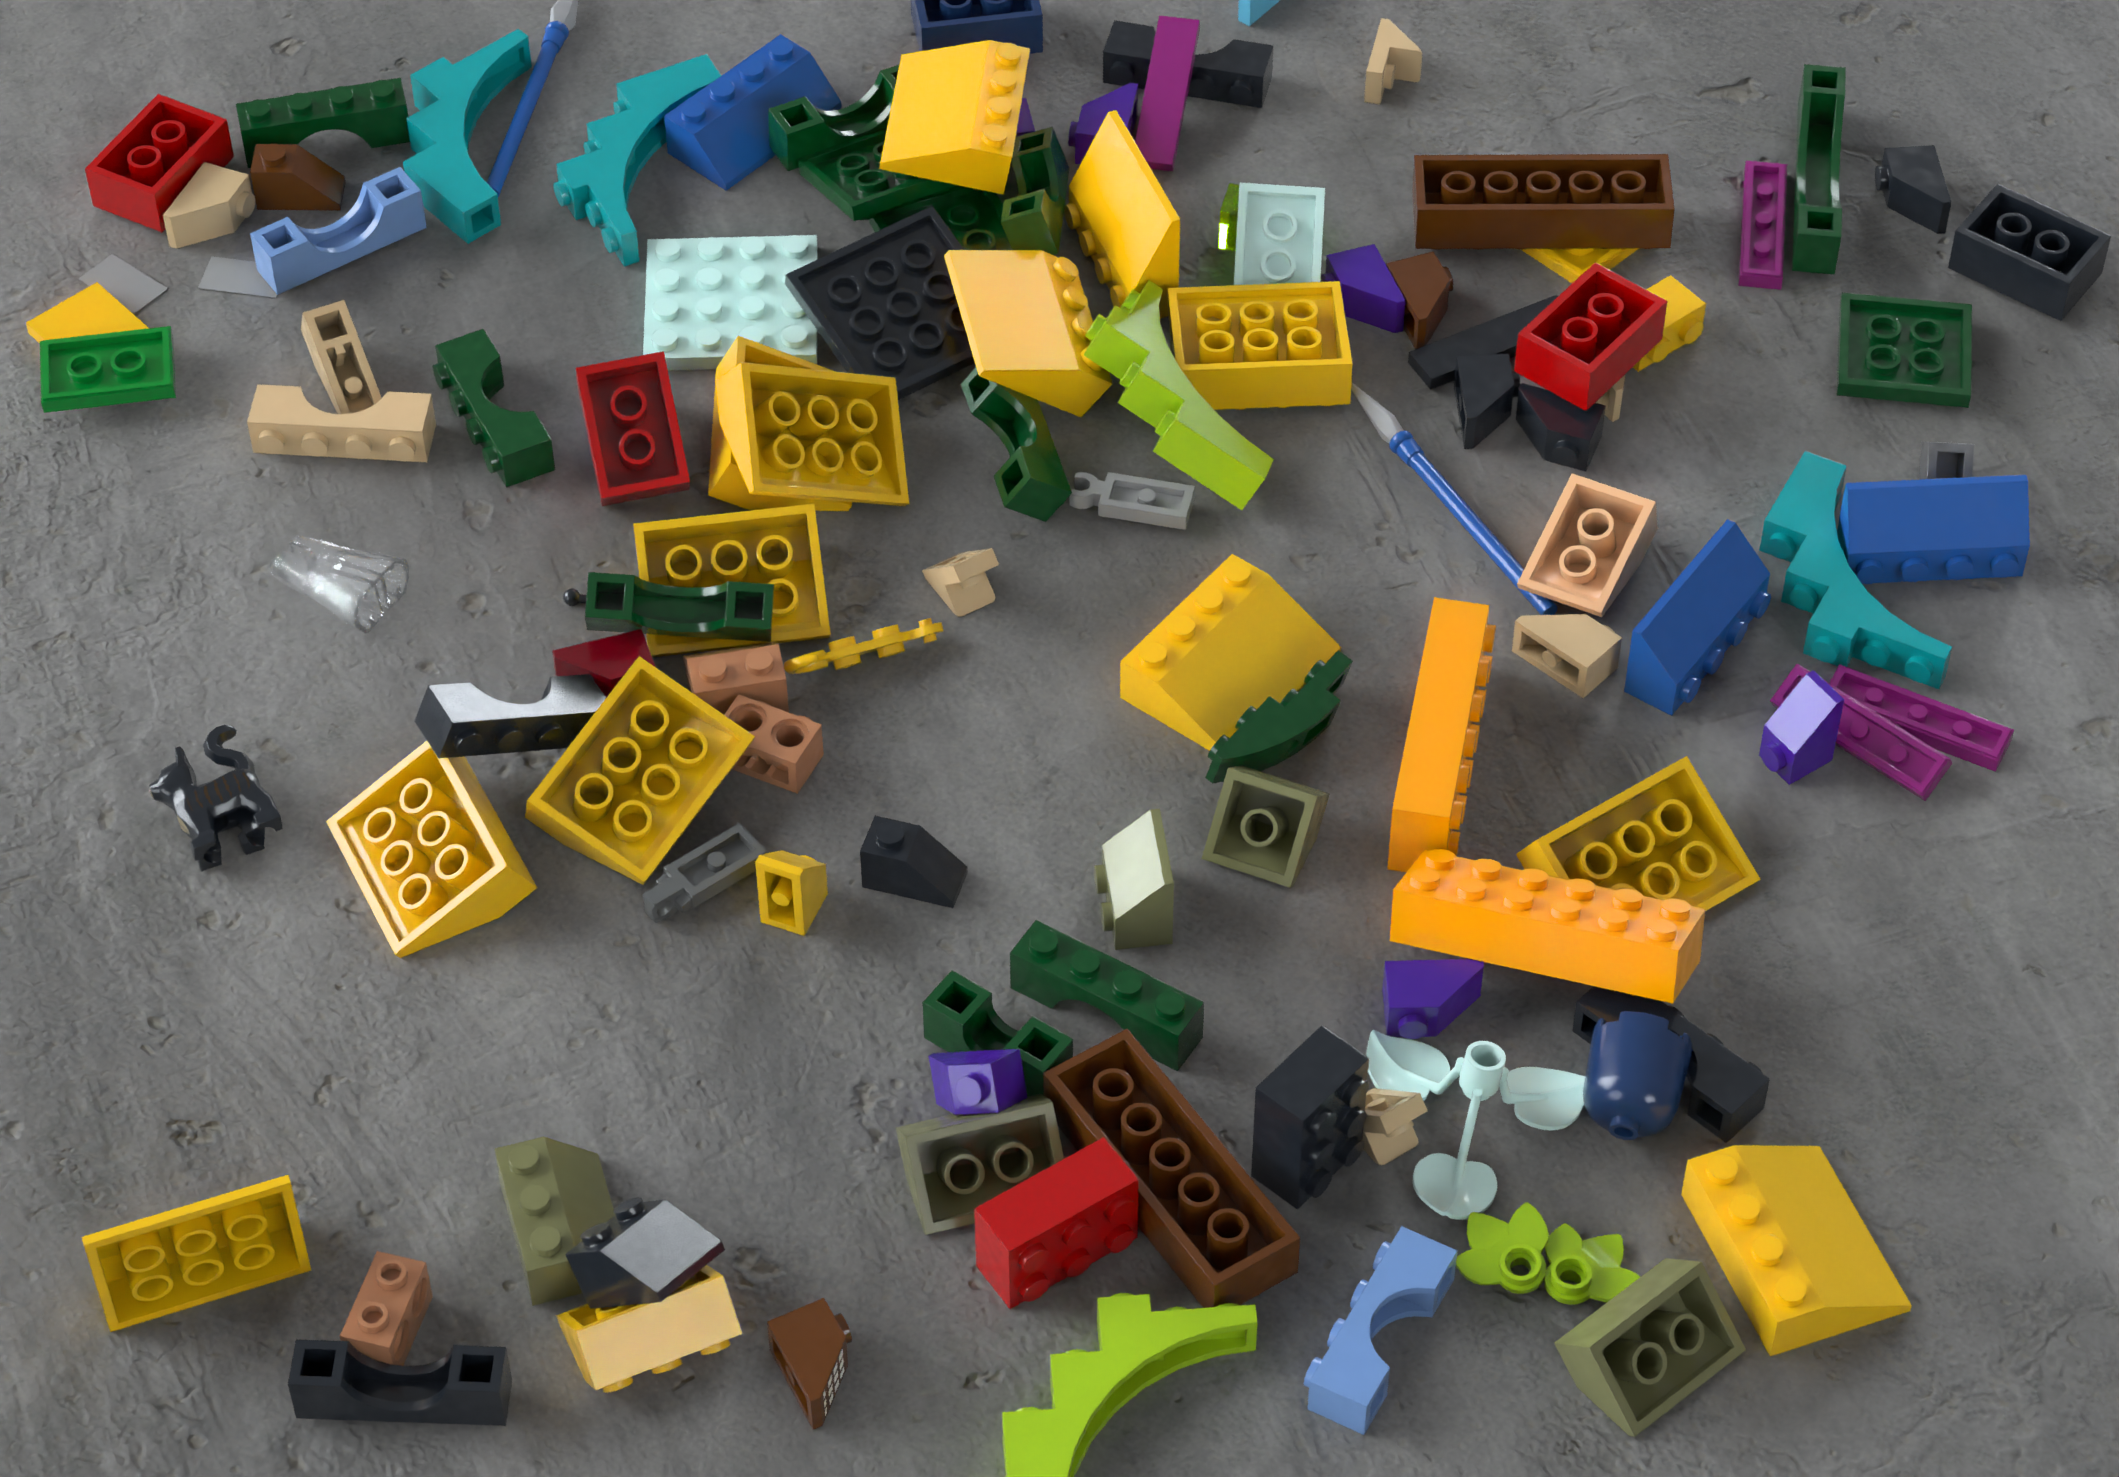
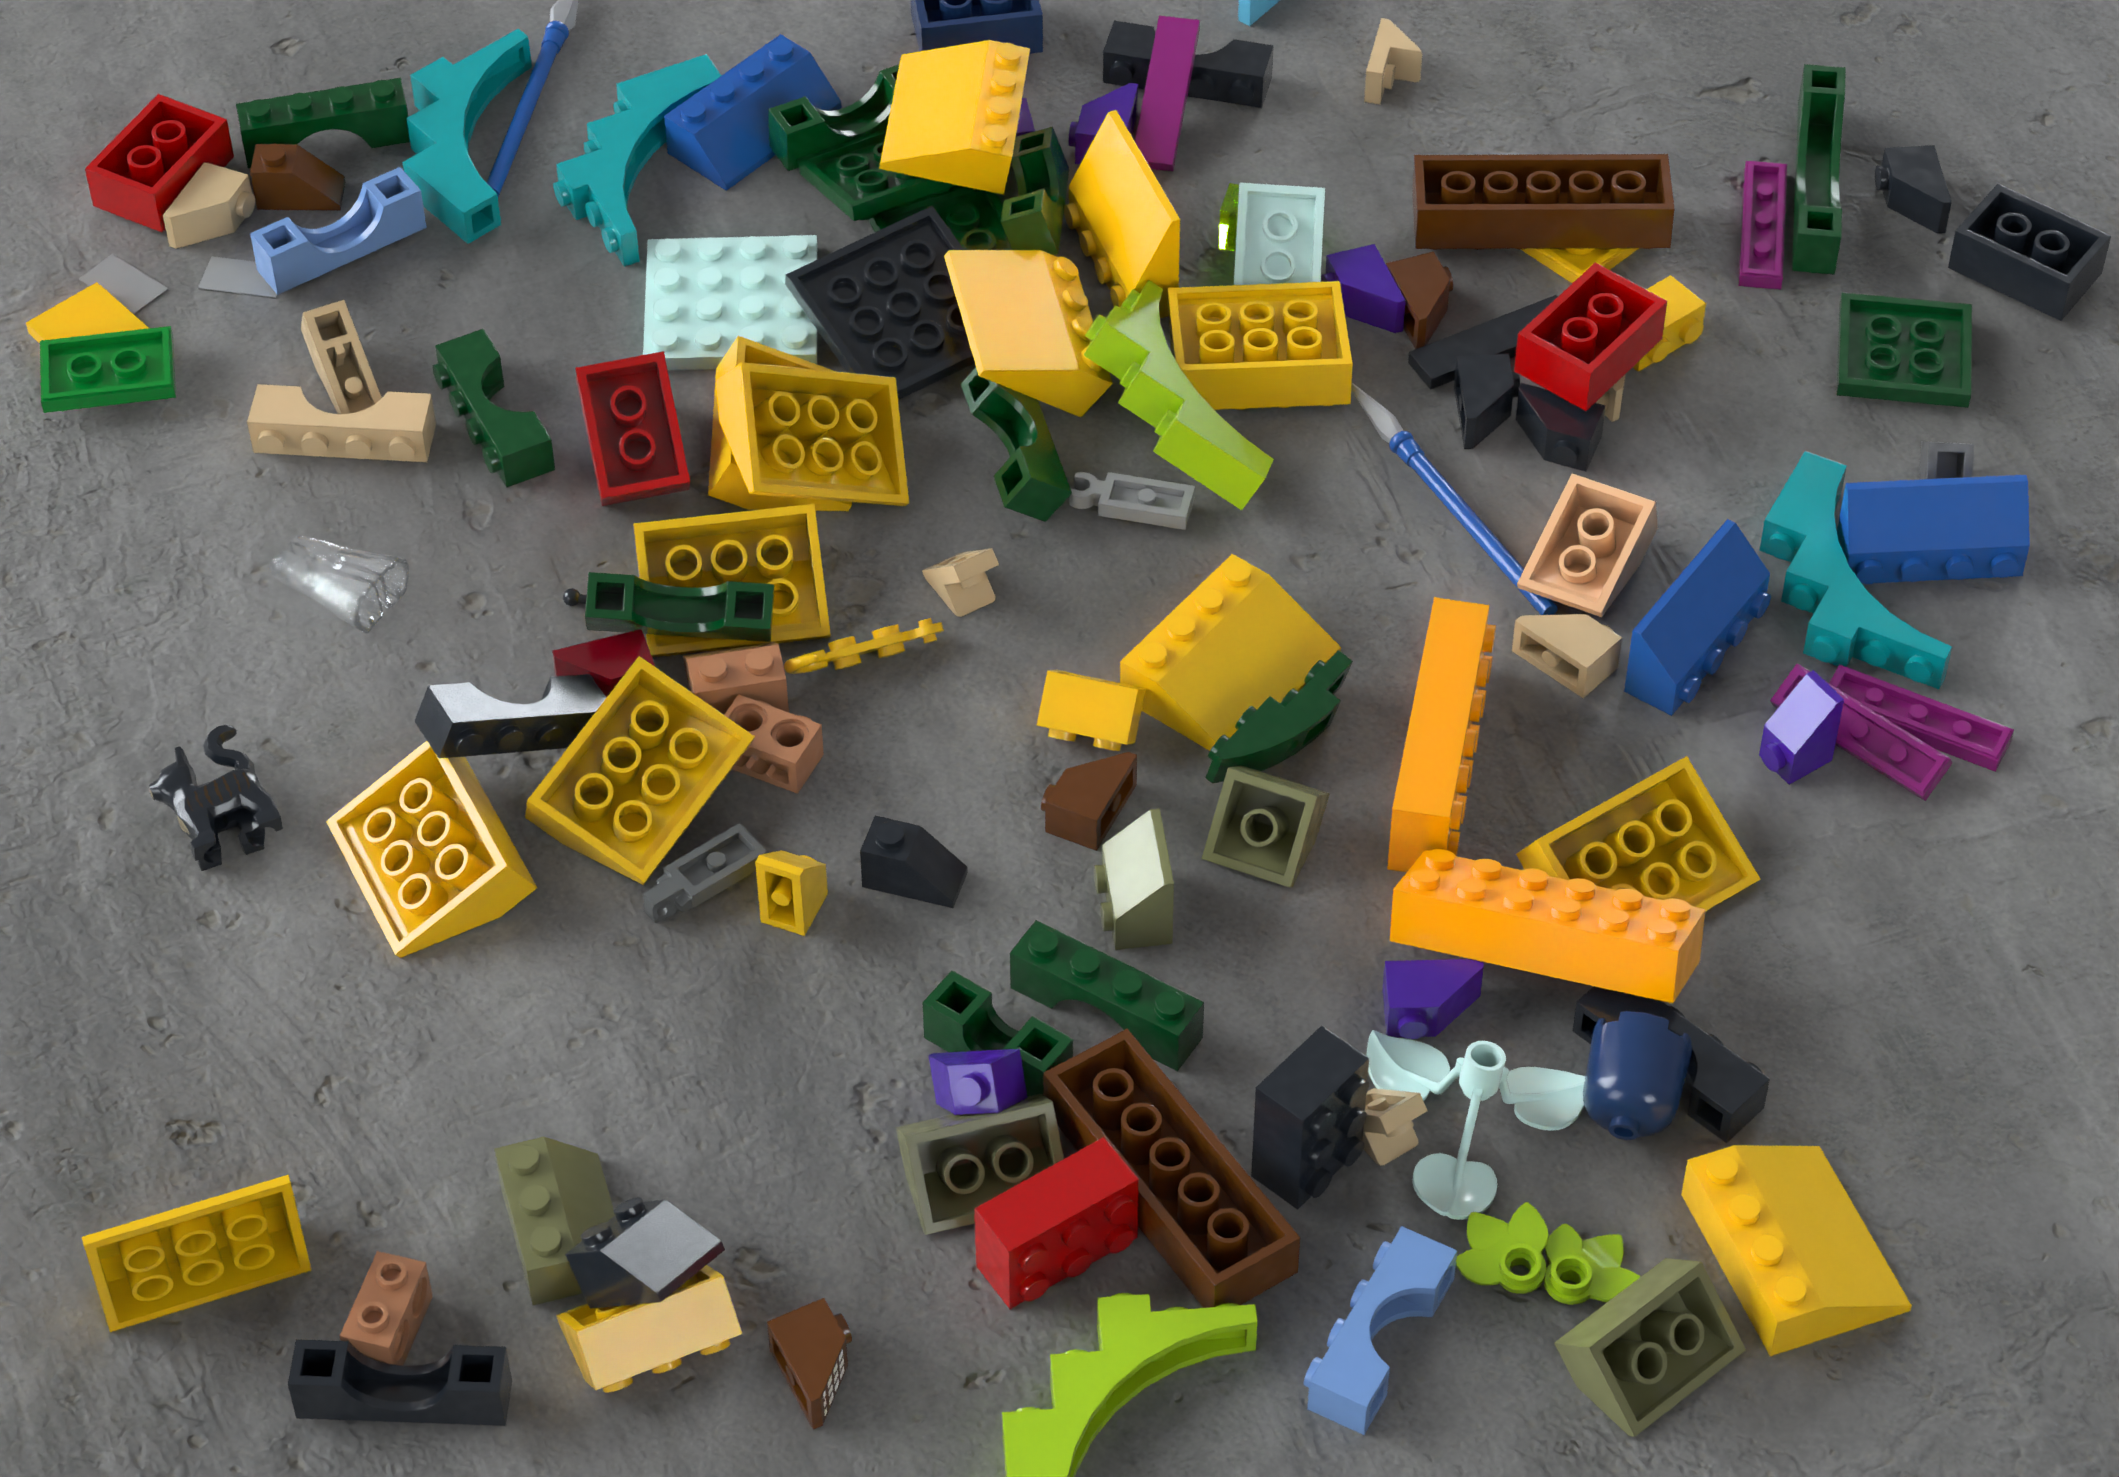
none -> yellow brick [1037,670,1146,751]
none -> reddish brown slope [1041,752,1137,851]

